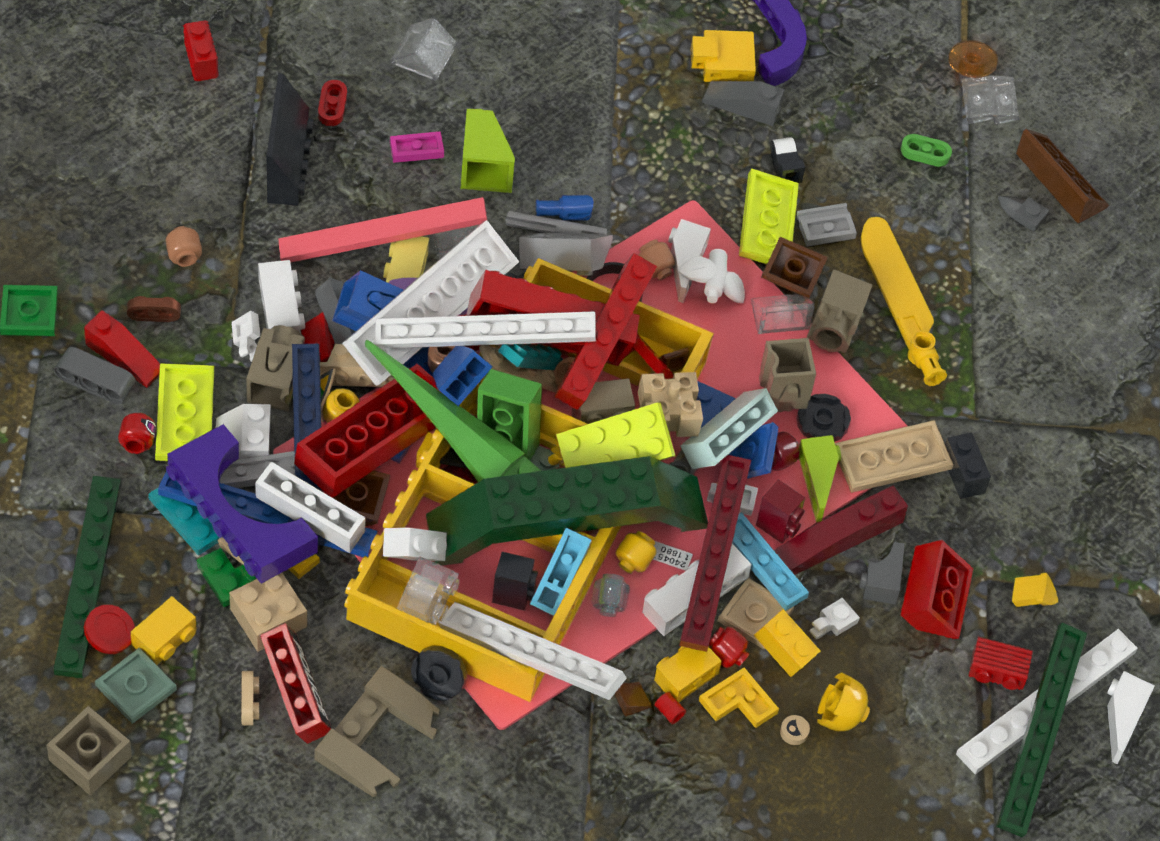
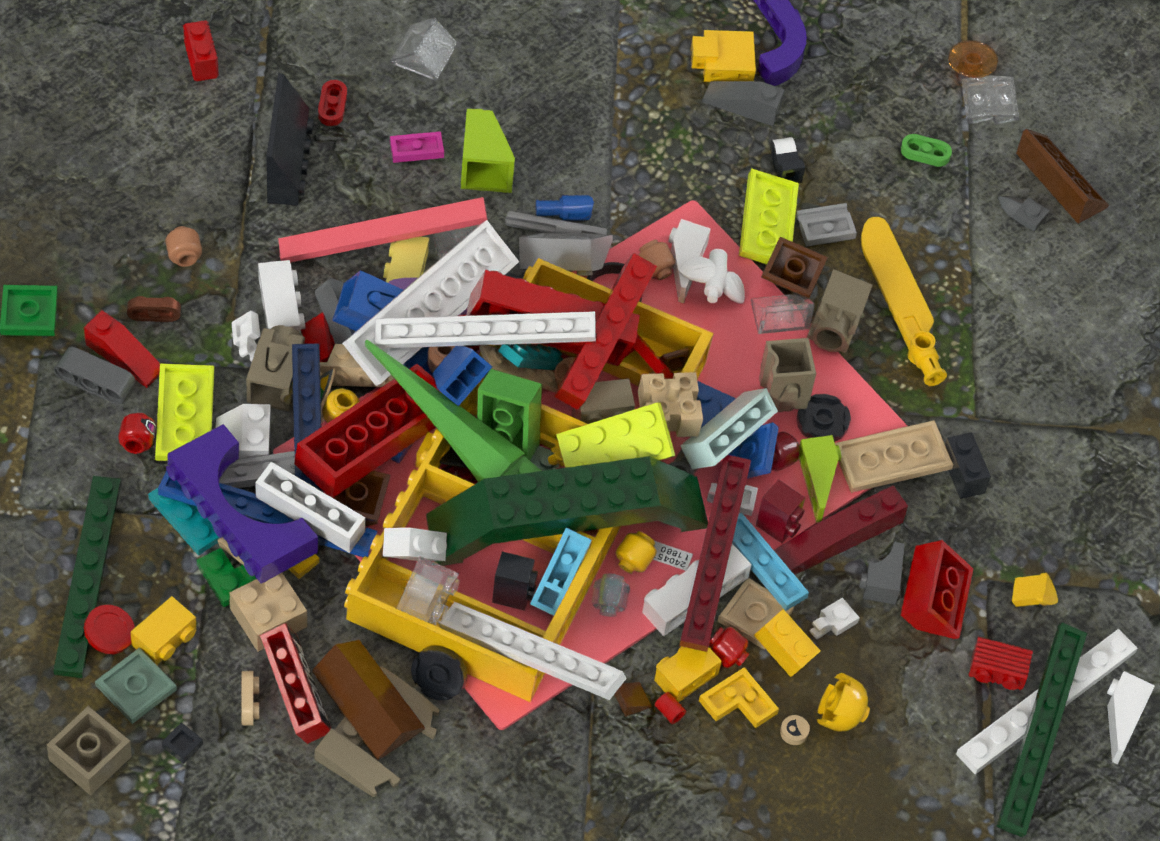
none -> black plate [162,722,203,764]
none -> reddish brown slope [312,640,425,761]

